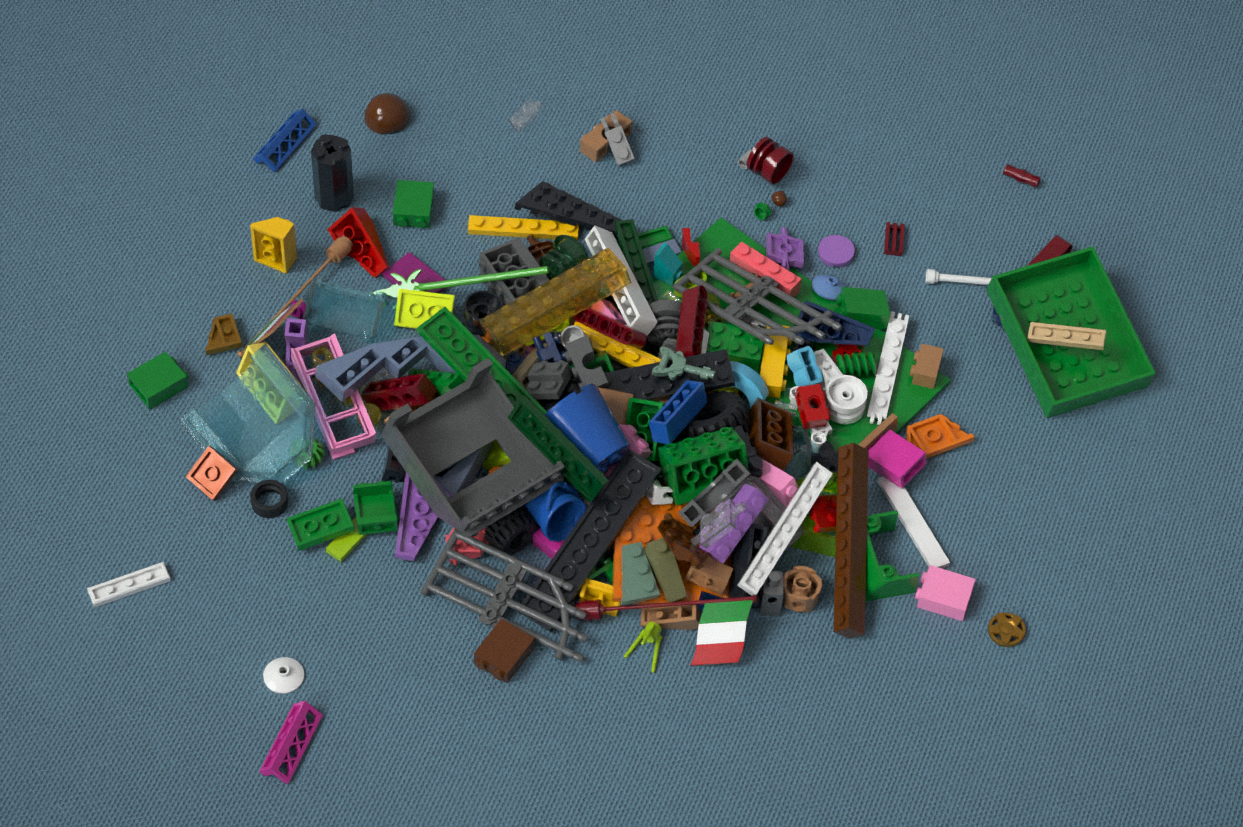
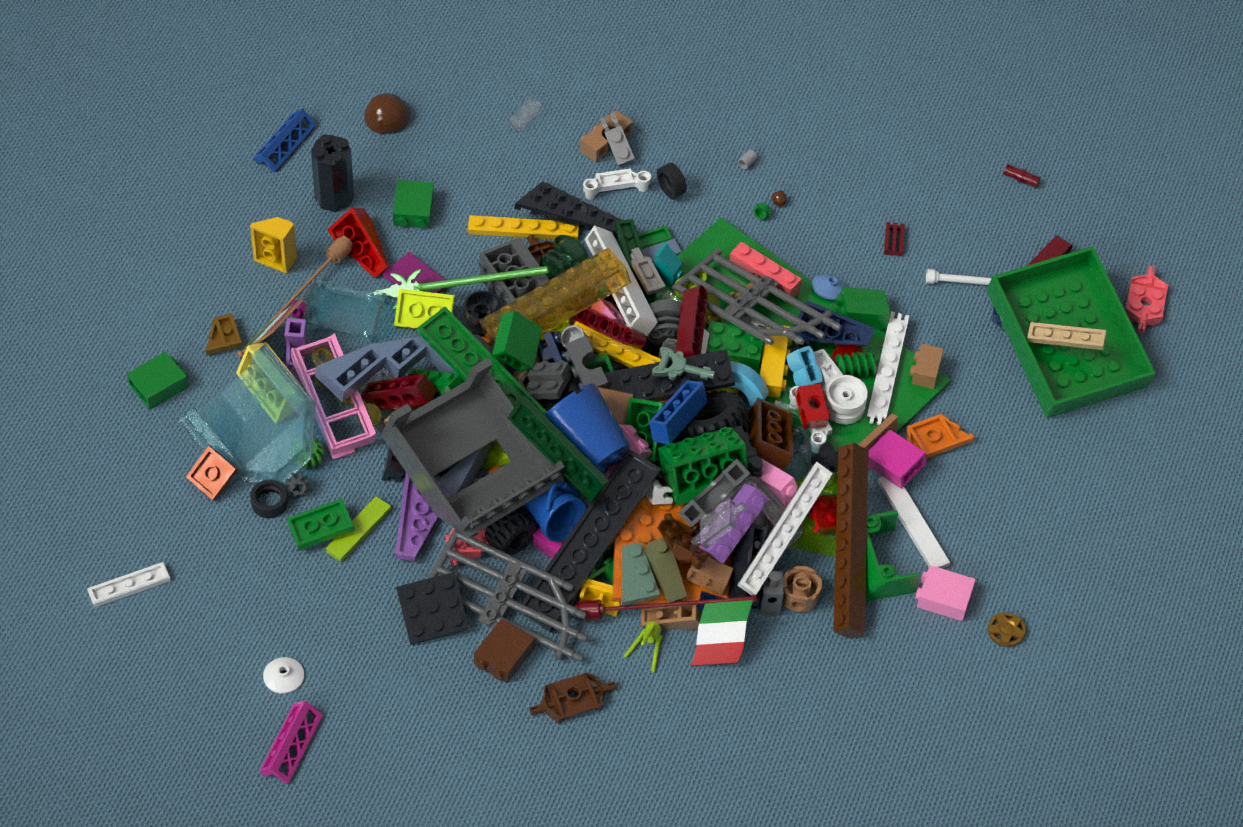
green panel [353,481,398,535] -> none
red slope [682,228,700,267] -> none
dark red wheel [746,137,794,185] -> none
medium lavender plate [766,227,804,271] -> none
medium lavender tile [818,235,855,267] -> none
none -> dark grey gear [285,471,310,497]
none -> black plate [396,572,469,645]
none -> green brick [492,311,542,372]
none -> reddish brown plate [529,672,617,724]
none -> white plate [583,169,651,200]
none -> light grey hinge [630,247,665,295]
none -> black tyre [657,162,687,199]
none -> coral plate [1125,266,1169,334]

